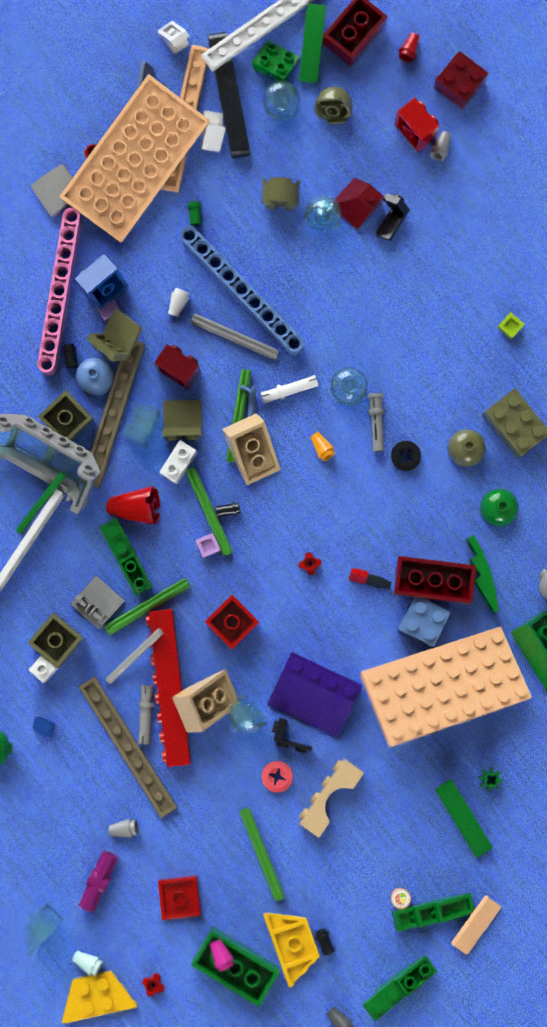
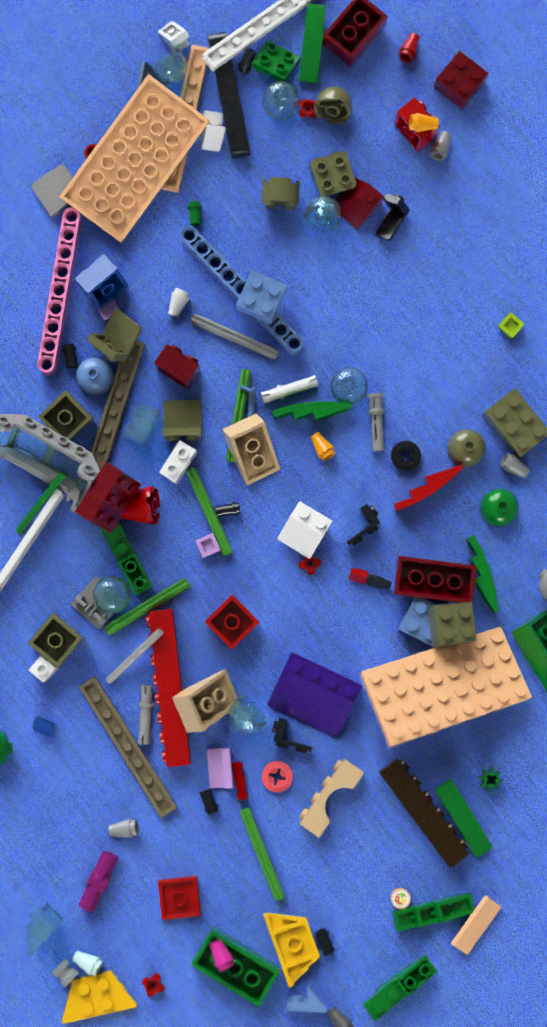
none -> light grey wheel [51,959,79,987]
none -> dark red brick [75,462,142,534]
none -> clear light blue cylinder [93,576,132,614]
none -> clear light blue cylinder [150,48,188,85]
none -> black pin [199,789,219,815]
none -> lavender panel [207,747,233,789]
none -> red axle [232,761,248,800]
none -> medium blue brick [236,270,287,325]
none -> black pin [238,48,257,74]
none -> green slope [272,401,352,422]
none -> white slope [277,501,332,559]
none -> medium blue slope [287,983,327,1013]
none -> red plate [299,99,317,119]
none -> olive bracket [309,151,356,197]
none -> black bracket [346,504,380,546]
none -> dark brown brick [378,757,469,869]
none -> red slope [393,464,463,512]
none -> light orange cone [409,113,439,132]
none -> olive brick [428,602,477,647]
none -> light grey cone [500,453,530,478]

